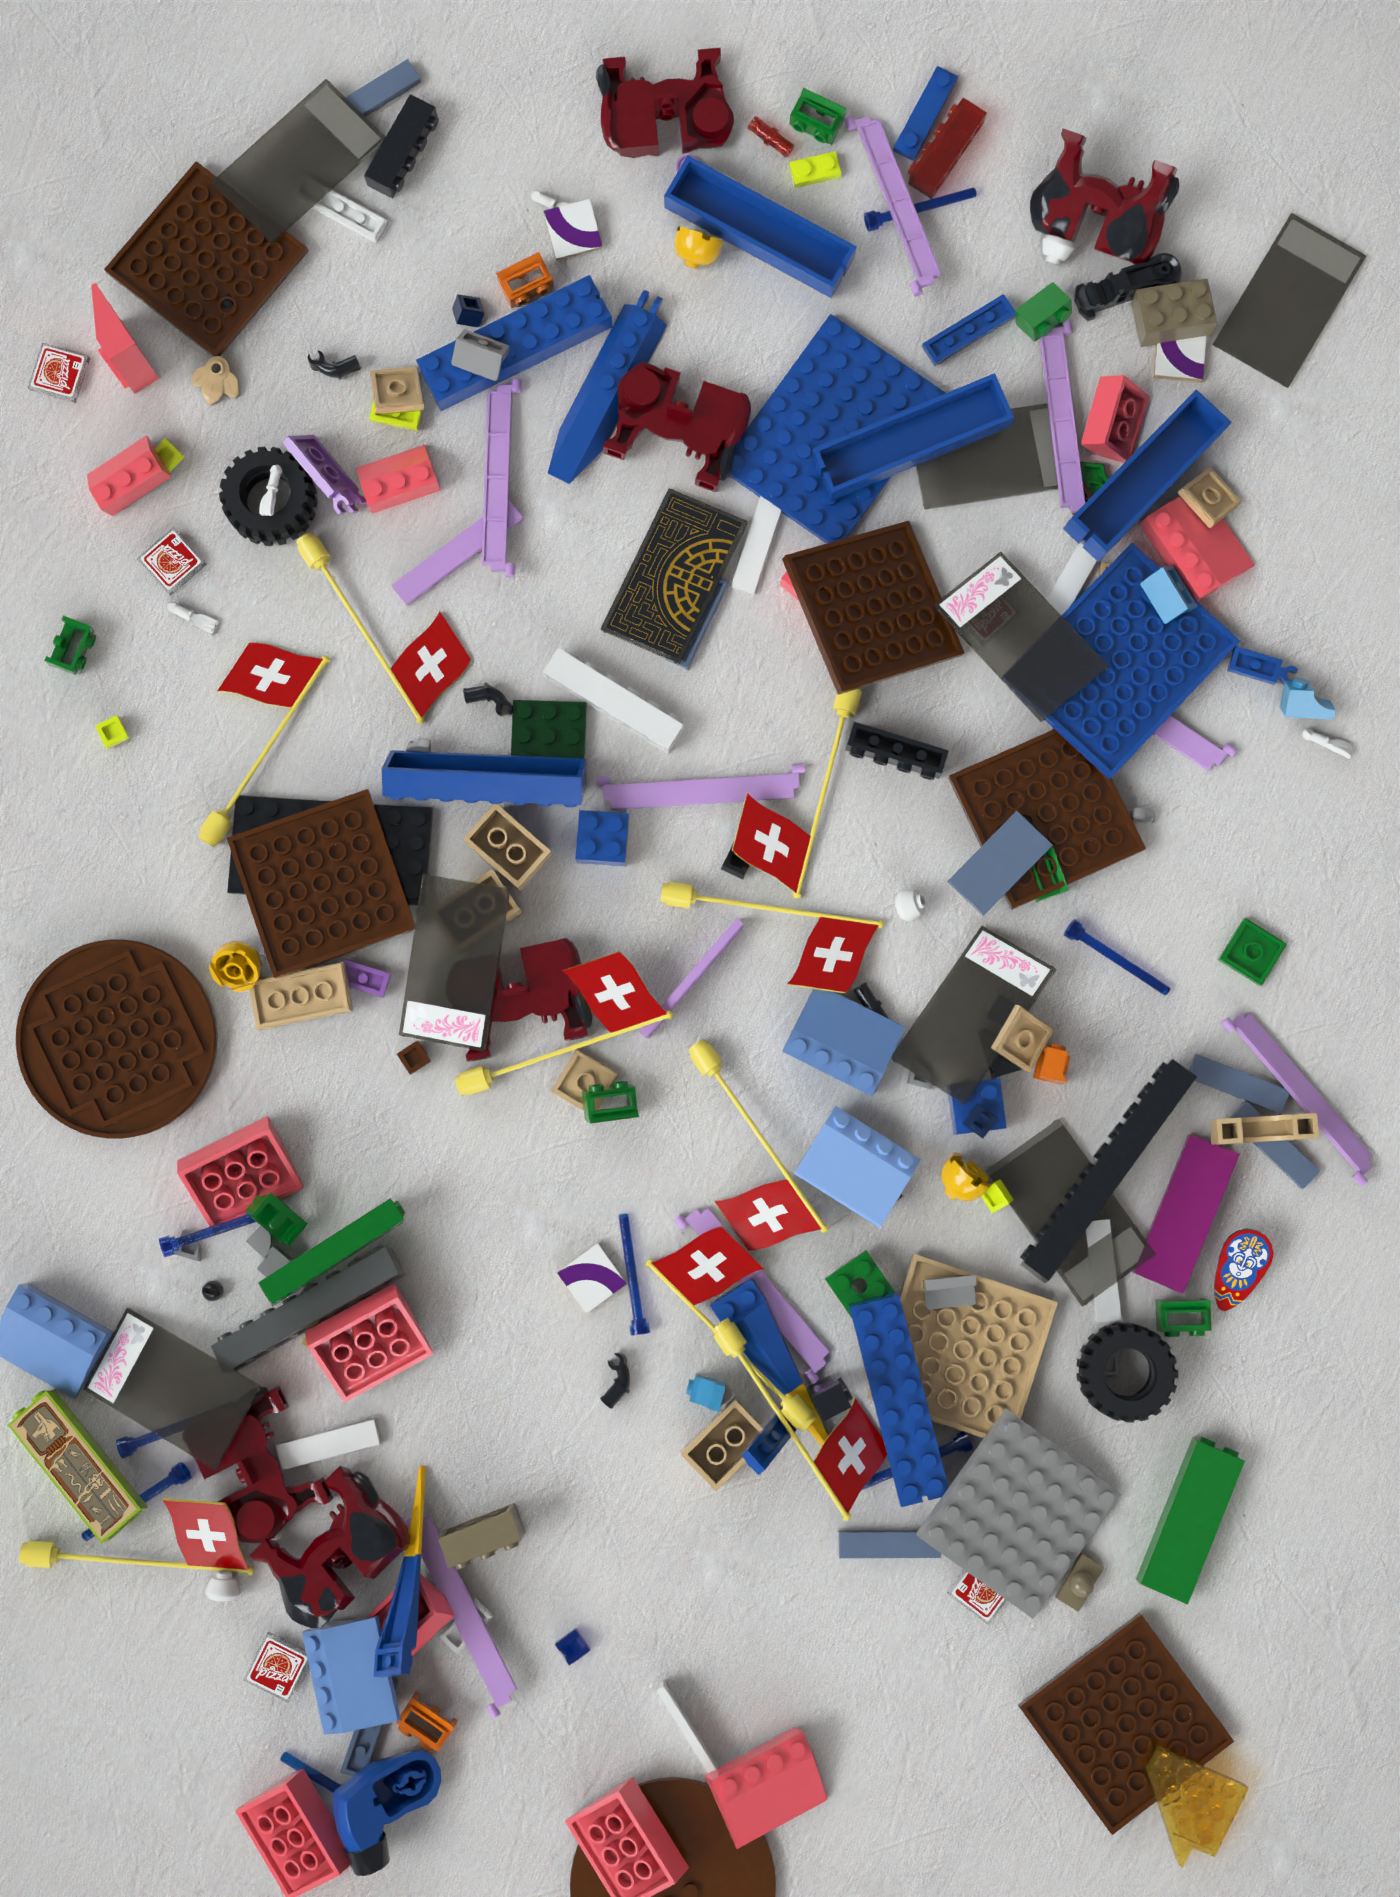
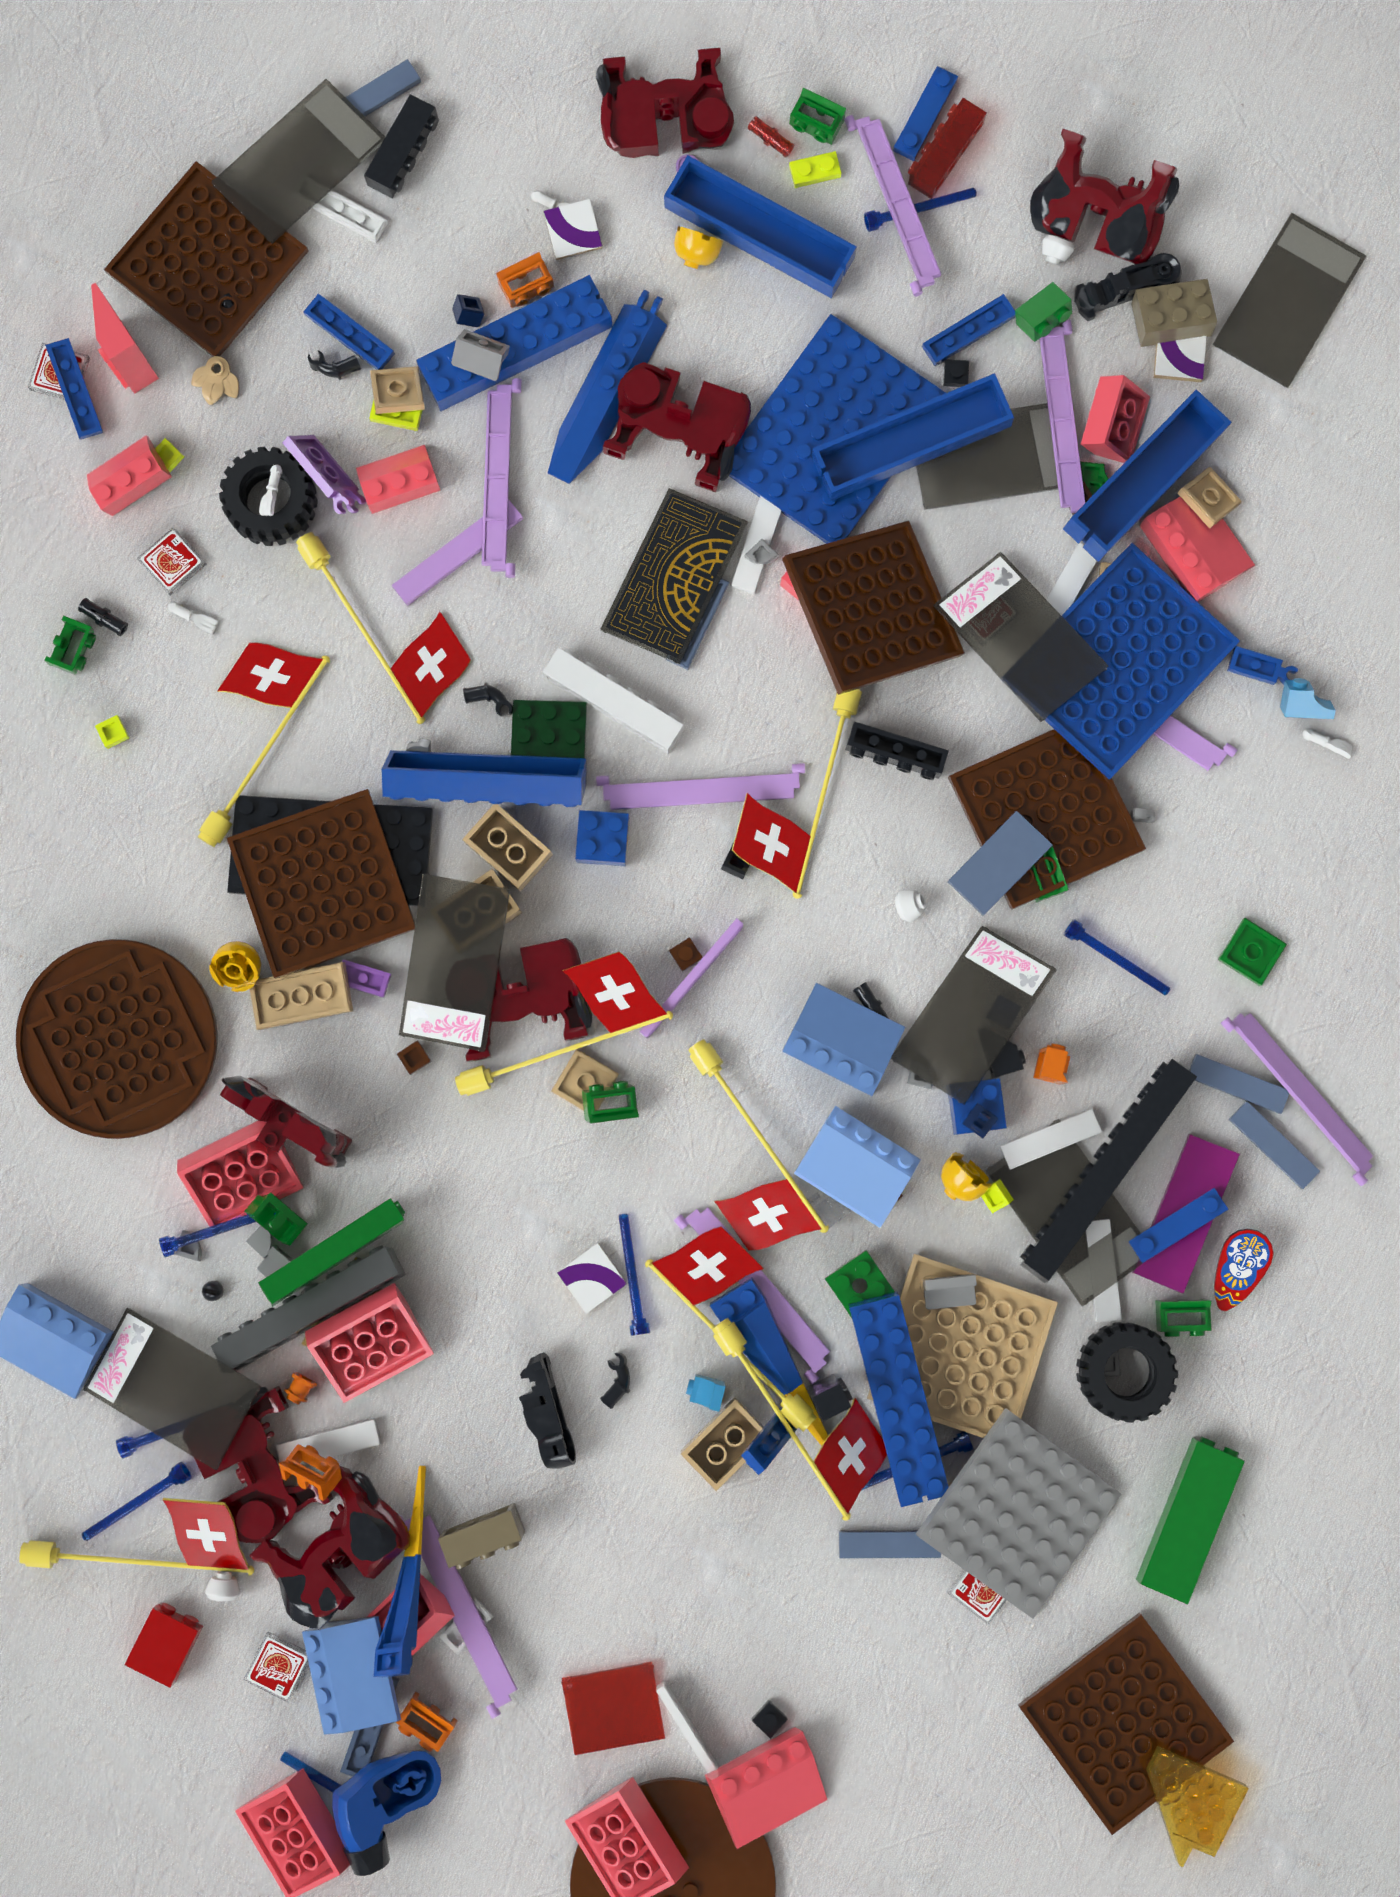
brick [8,1390,148,1544] -> none
clear blue tile [555,1628,590,1666] -> none
red flag [660,881,884,993] -> none
tan tile [991,1005,1055,1073] -> none
dark tan tile [1055,1553,1104,1612] -> none
panel [1140,565,1197,624] -> none
tan arch [1209,1113,1319,1145] -> none
none -> blue plate [45,338,103,440]
none -> black pin [78,598,128,636]
none -> red brick [124,1603,203,1688]
none -> dark red animal [220,1076,352,1168]
none -> orange window [279,1444,342,1501]
none -> orange brick [284,1372,317,1404]
none -> blue plate [303,293,395,370]
none -> black piece [519,1352,576,1469]
none -> clear red piece [561,1661,665,1755]
none -> reddish brown plate [669,937,703,972]
none -> light grey tile [745,539,779,564]
none -> black plate [751,1699,788,1739]
none -> black plate [943,359,969,387]
none -> white tile [1000,1109,1102,1170]
none -> blue plate [1128,1188,1229,1263]

